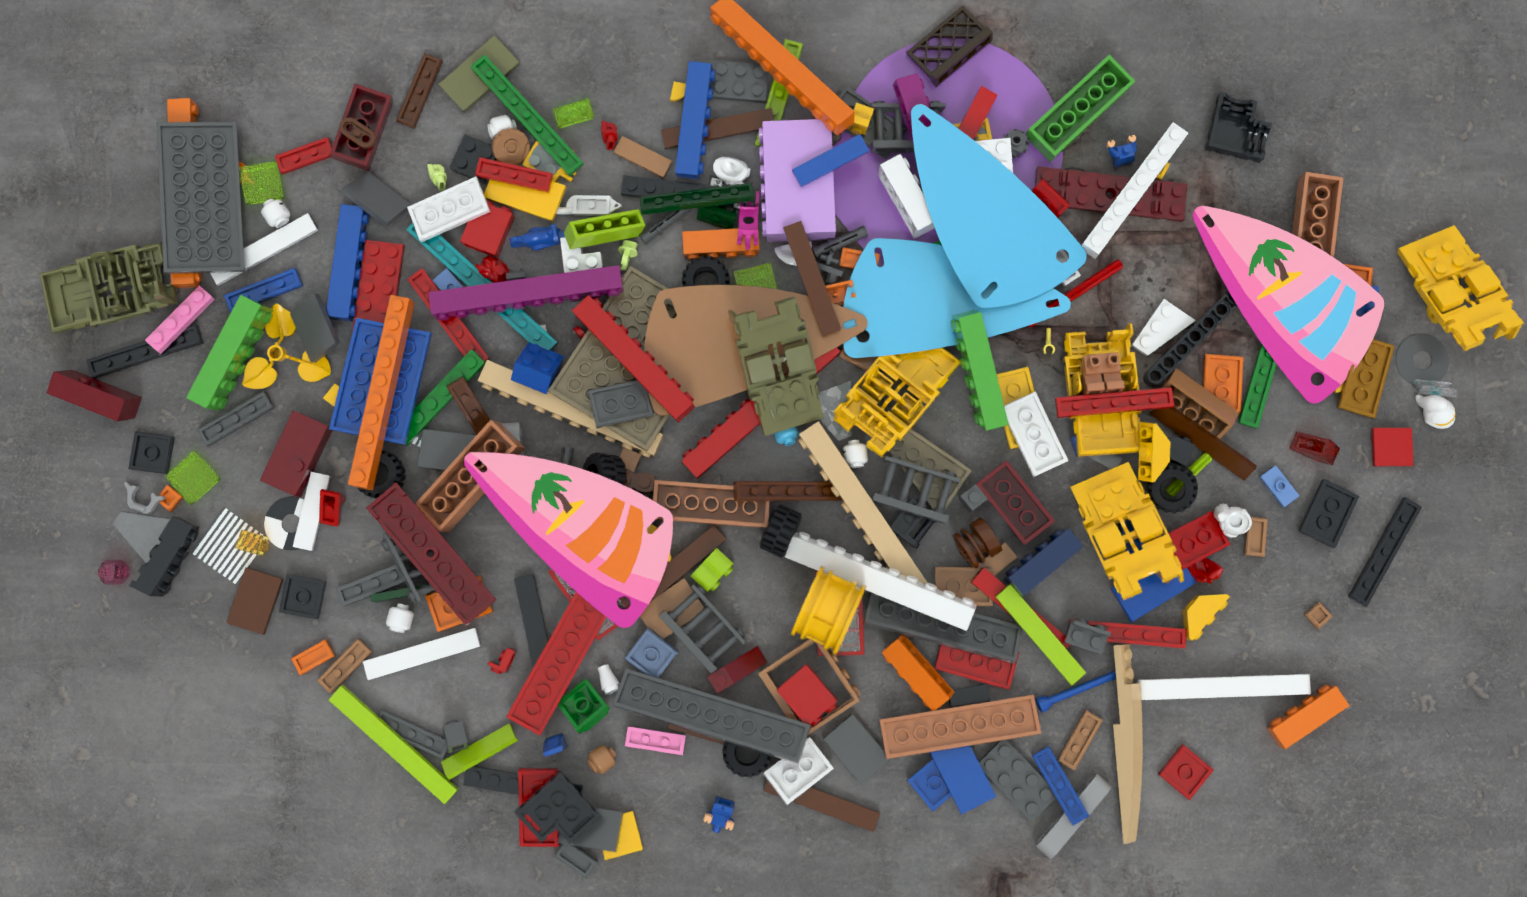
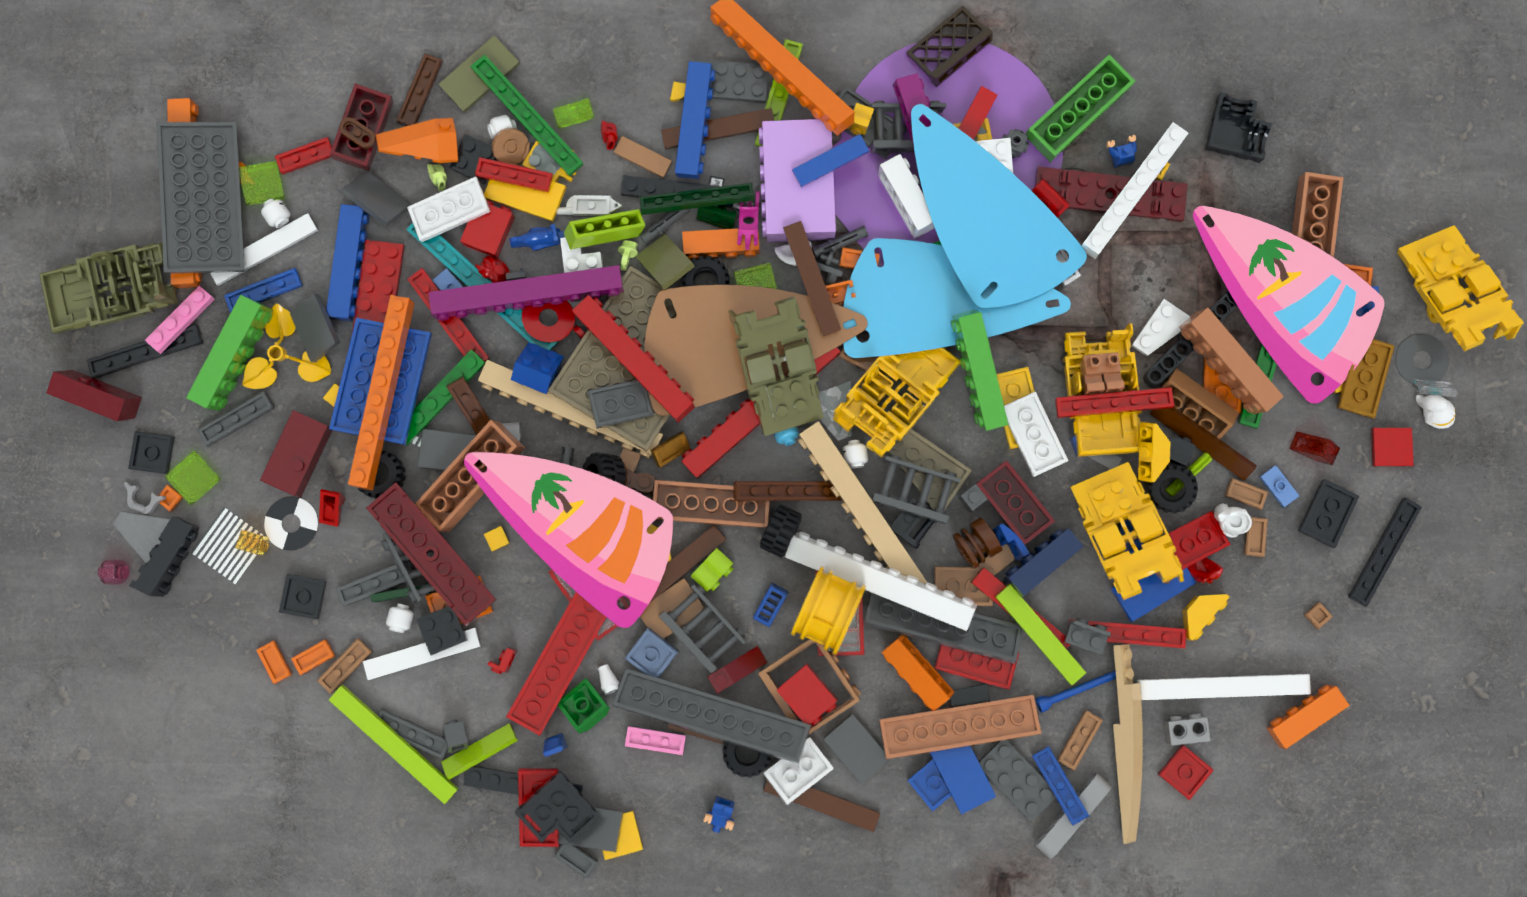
reddish brown tile [226,567,284,635] -> none
white tile [293,472,331,551] -> none
black tile [514,574,548,667] -> none
medium nougat head [586,745,617,774] -> none
white hat [713,157,751,185] -> none
red axle [1029,259,1123,327] -> none
light yellow hand [1042,328,1055,354] -> none
none -> orange tile [256,641,292,684]
none -> orange wedge [375,118,458,163]
none -> black plate [416,606,468,656]
none -> yellow tile [484,526,510,552]
none -> red sticker [522,301,575,342]
none -> olive tile [635,234,695,290]
none -> pearl gold tile [650,431,691,468]
none -> blue slope [753,583,789,627]
none -> blue slope [992,524,1030,561]
none -> light grey brick [1164,713,1210,745]
none -> nougat brick [1179,308,1284,414]
none -> medium nougat tile [1224,478,1268,510]

